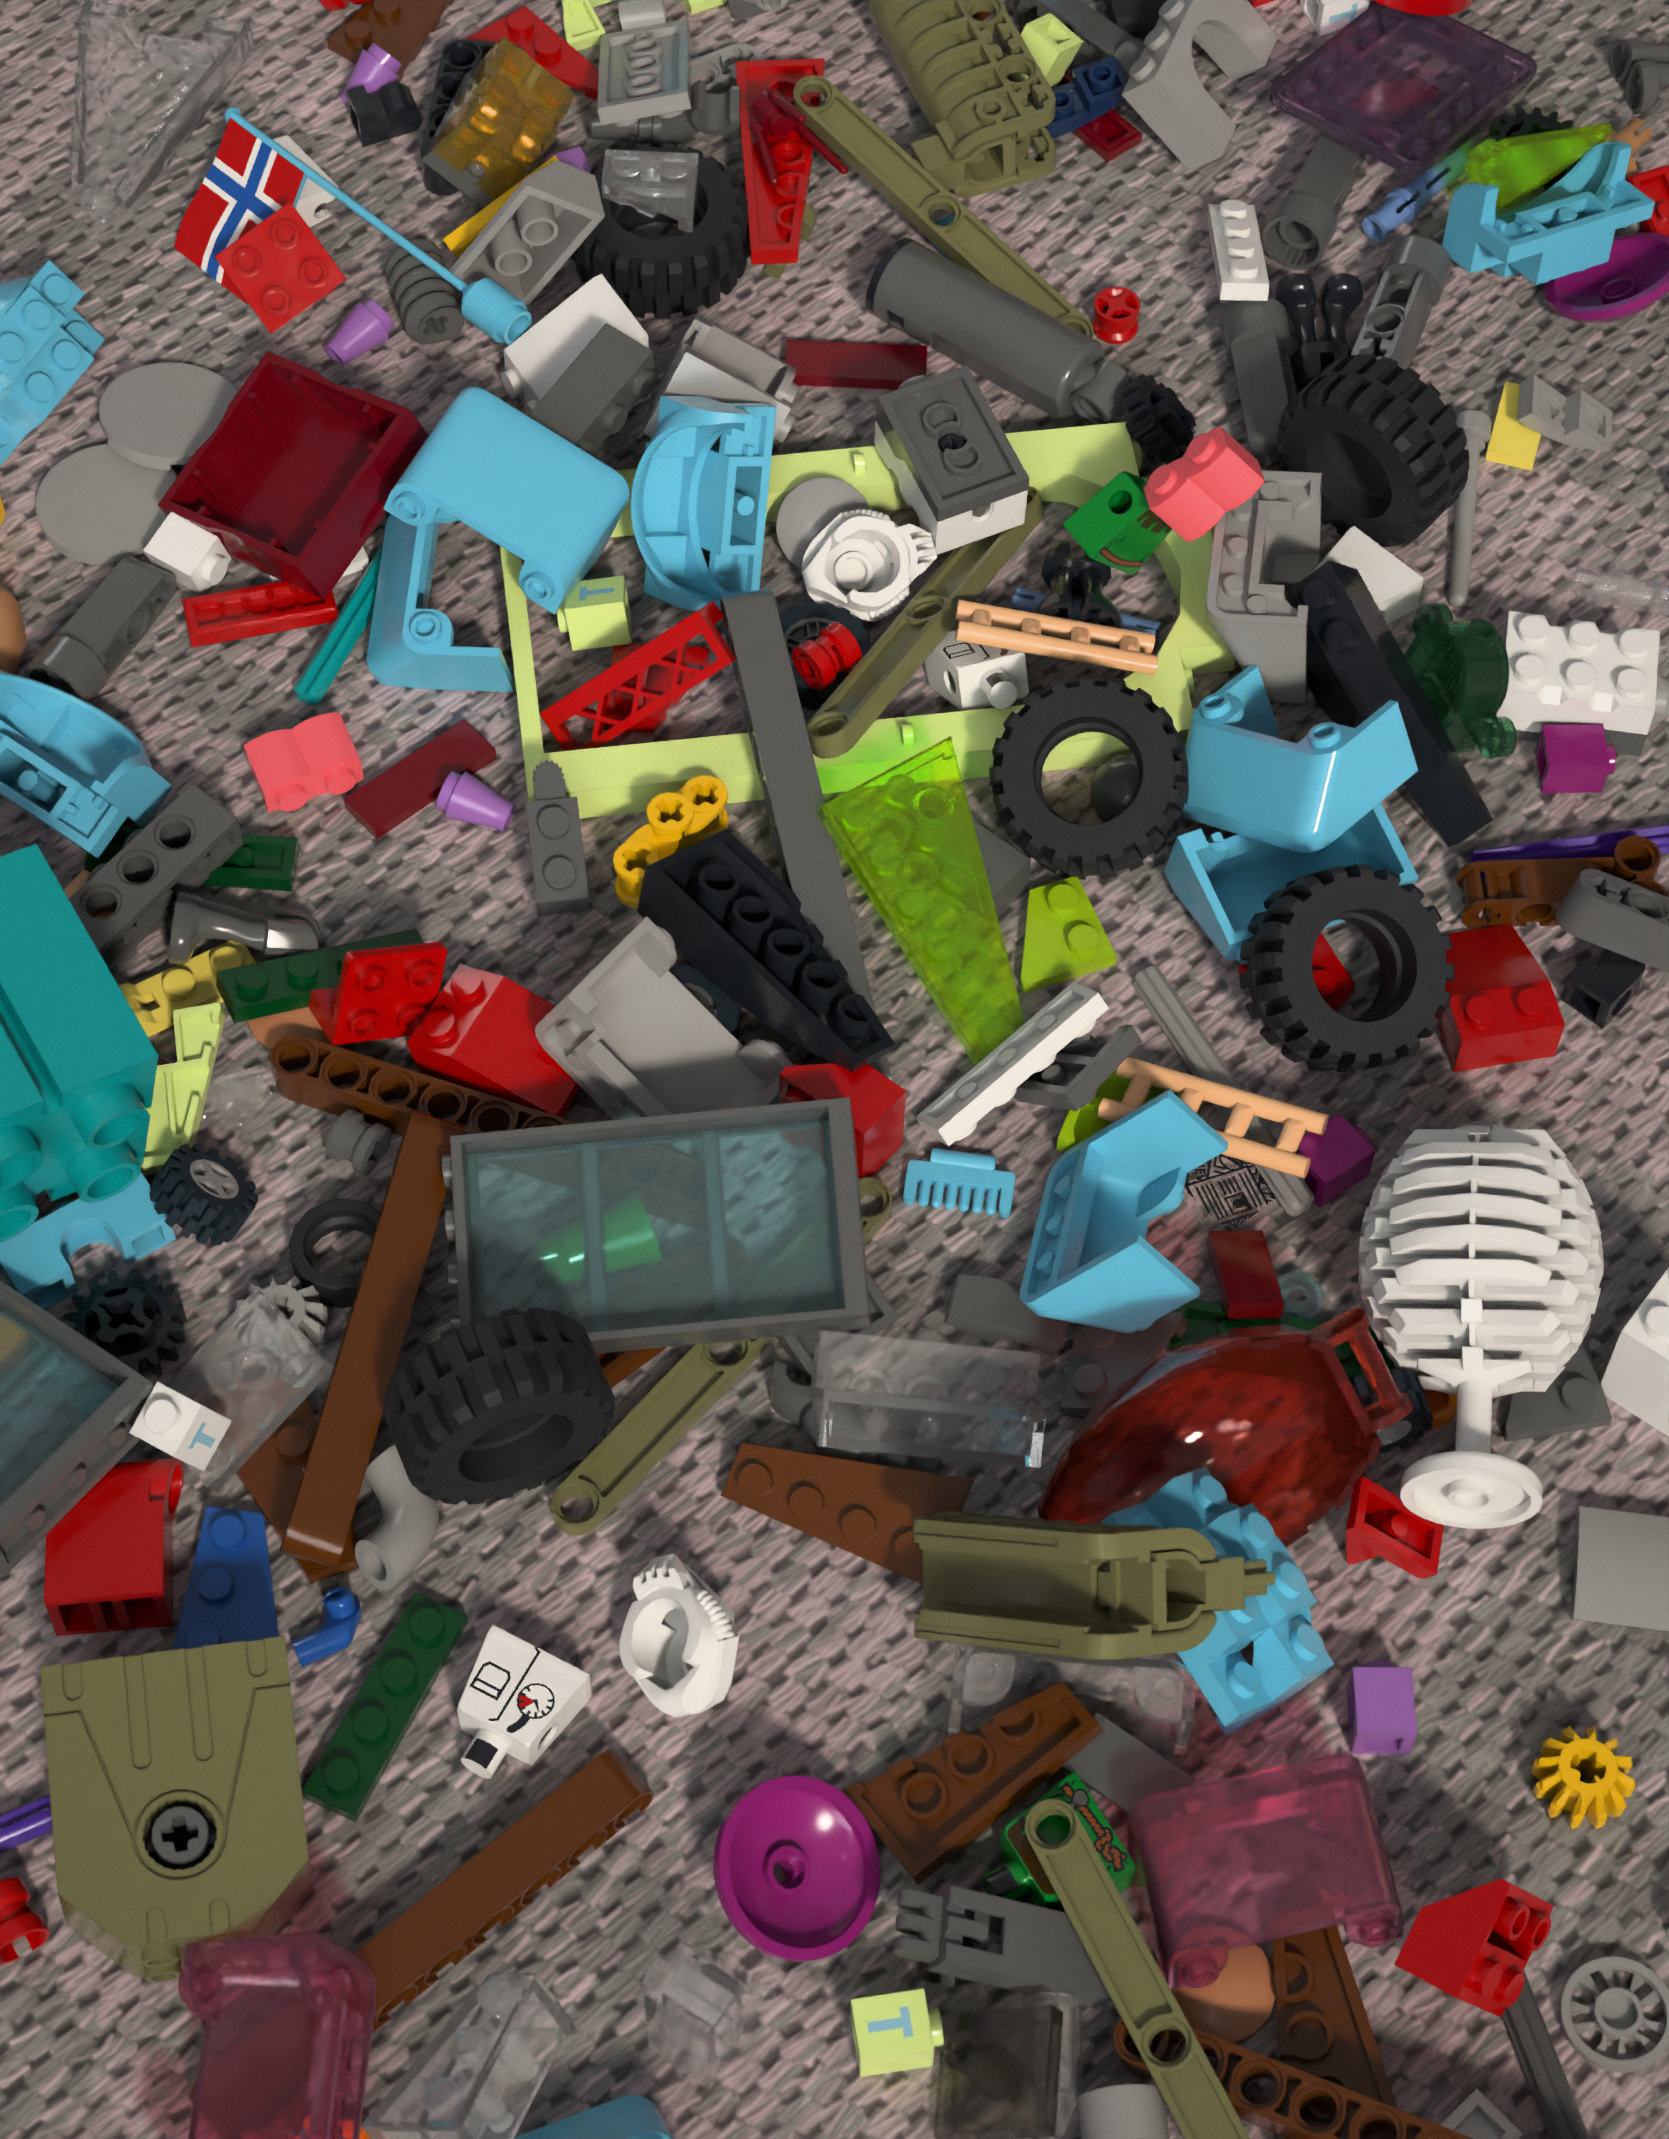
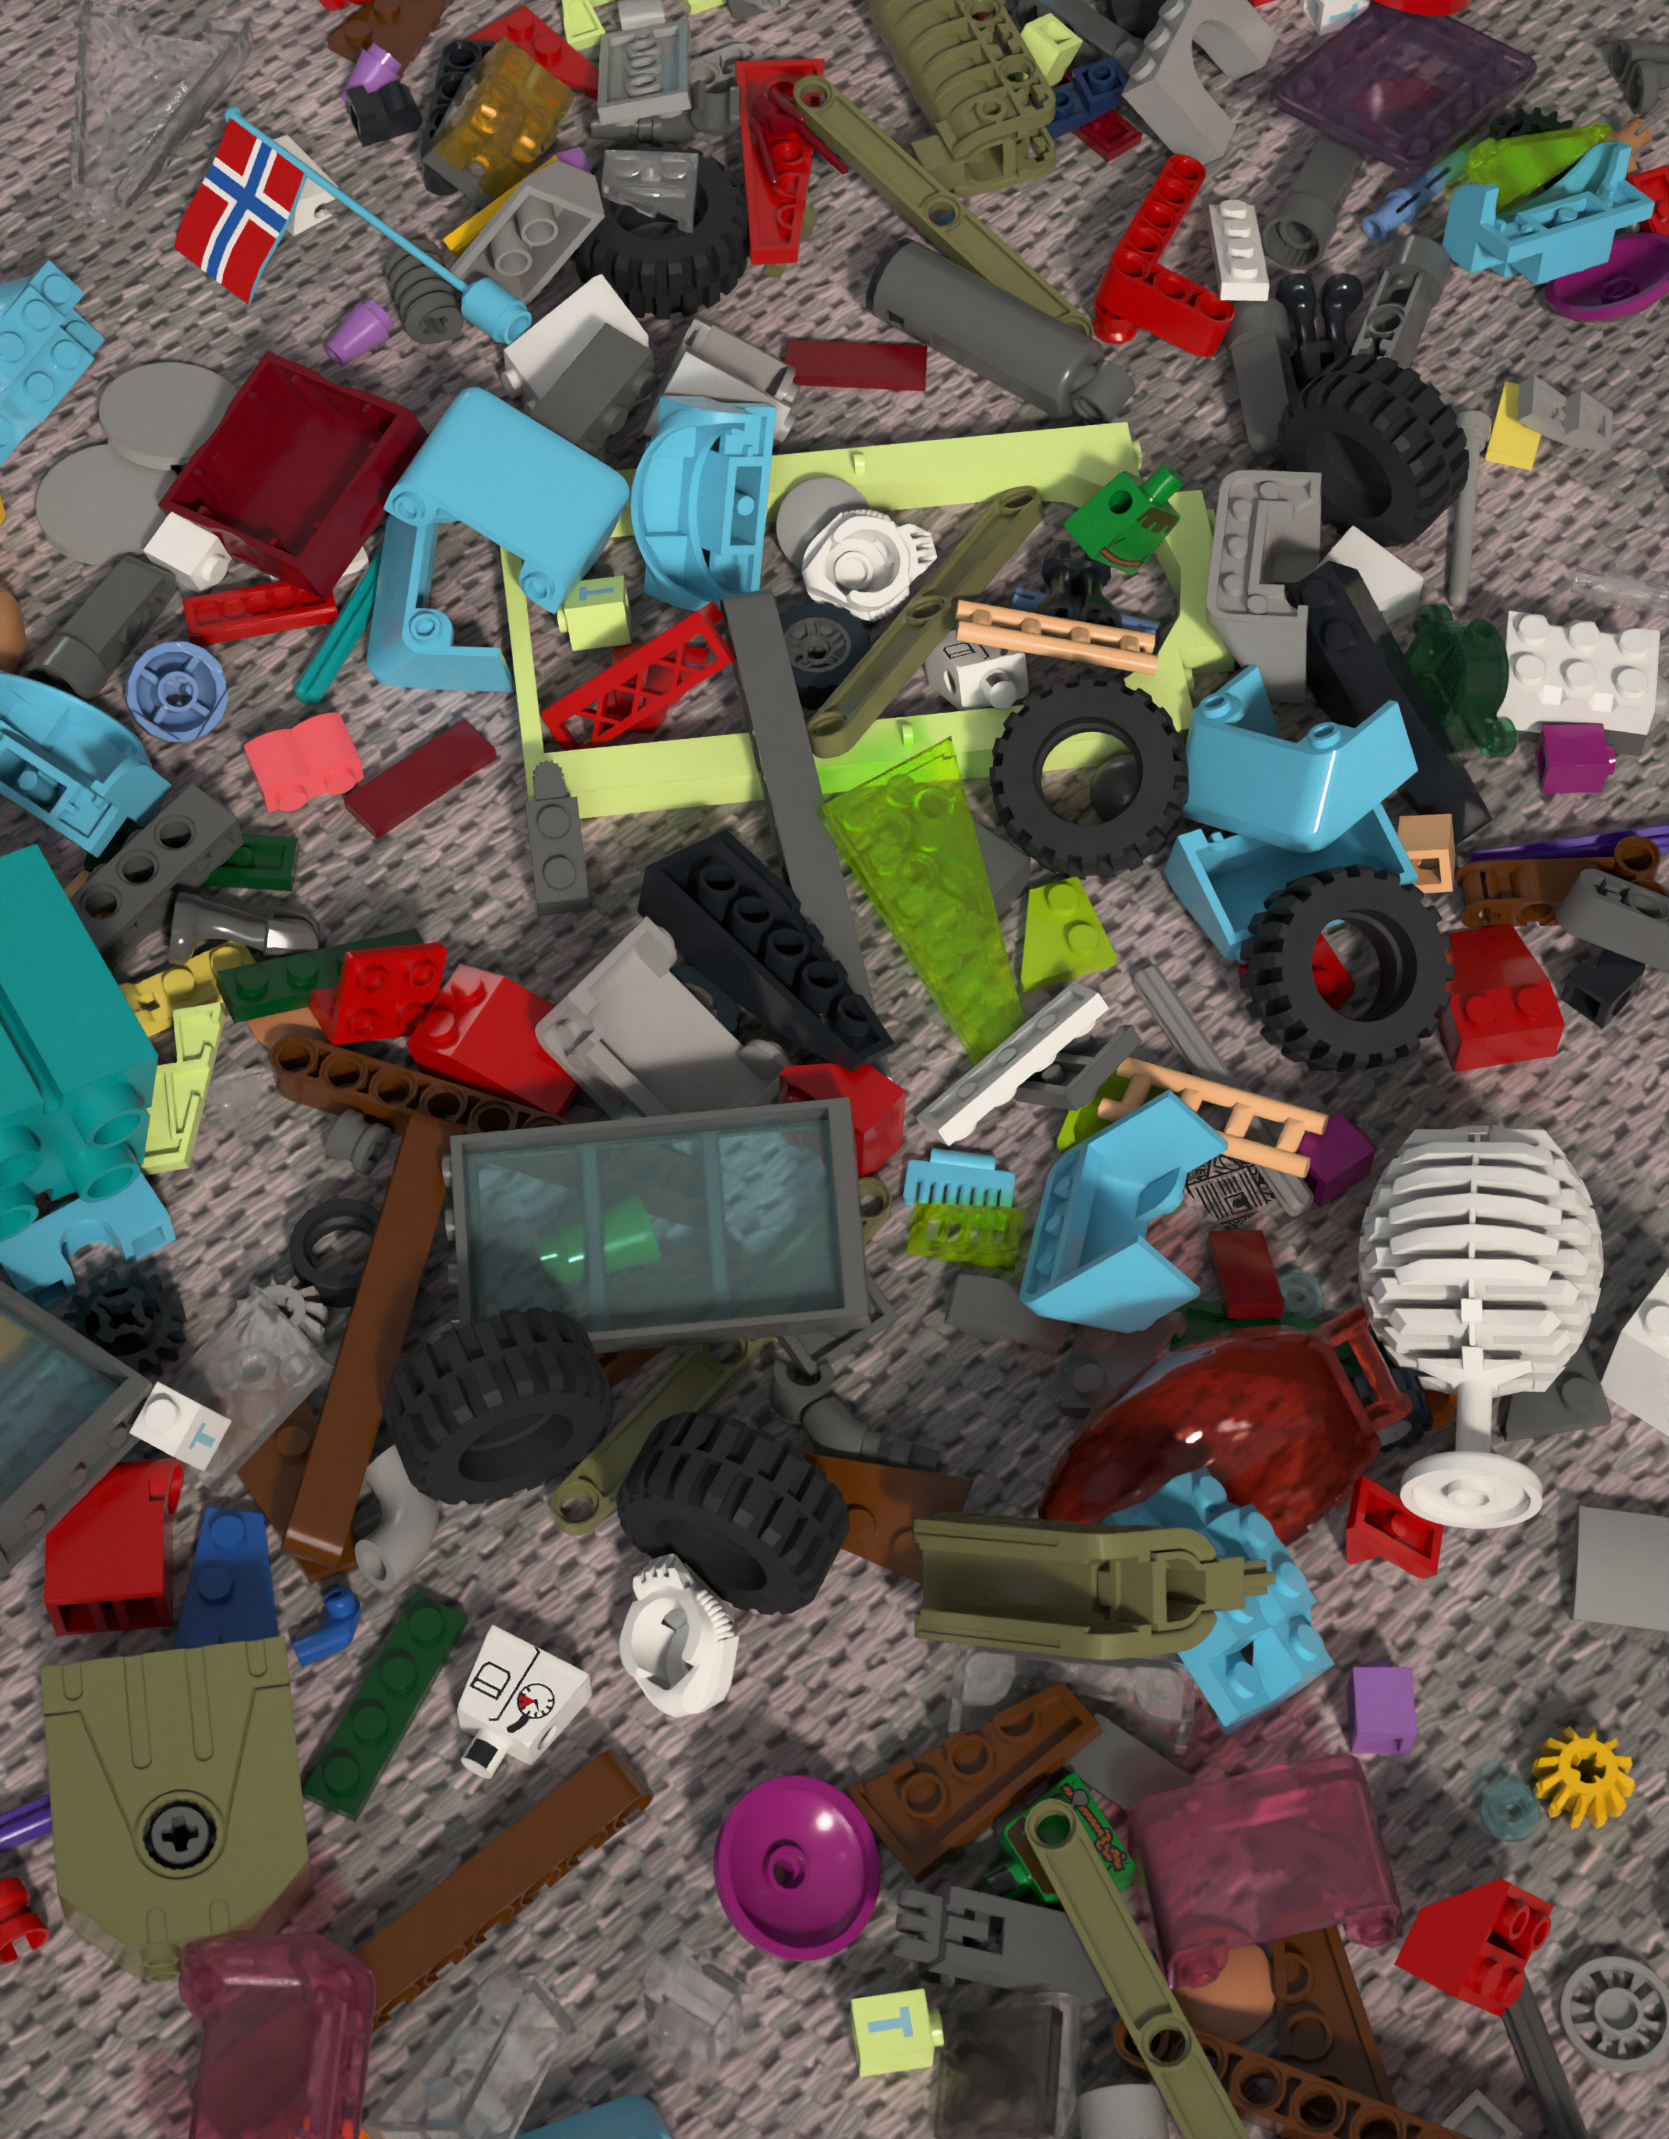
black wheel [149,1144,258,1246] -> none
red hinge [215,202,347,333] -> none
medium lavender cone [436,771,516,832] -> none
yellow axle [613,775,728,908] -> none
red wheel [792,622,862,691] -> none
clear slope [811,1329,1046,1468] -> none
dark grey piece [874,365,1029,555] -> none
black gear [1120,374,1196,466] -> none
coral brick [1144,426,1265,542] -> none
none -> medium blue cylinder [125,641,228,742]
none -> black tyre [616,1411,850,1615]
none -> clear neon green slope [907,1203,1025,1273]
none -> red beam [1095,154,1235,357]
none -> light nougat brick [1398,814,1456,893]
none -> clear light blue plate [1480,1783,1541,1842]

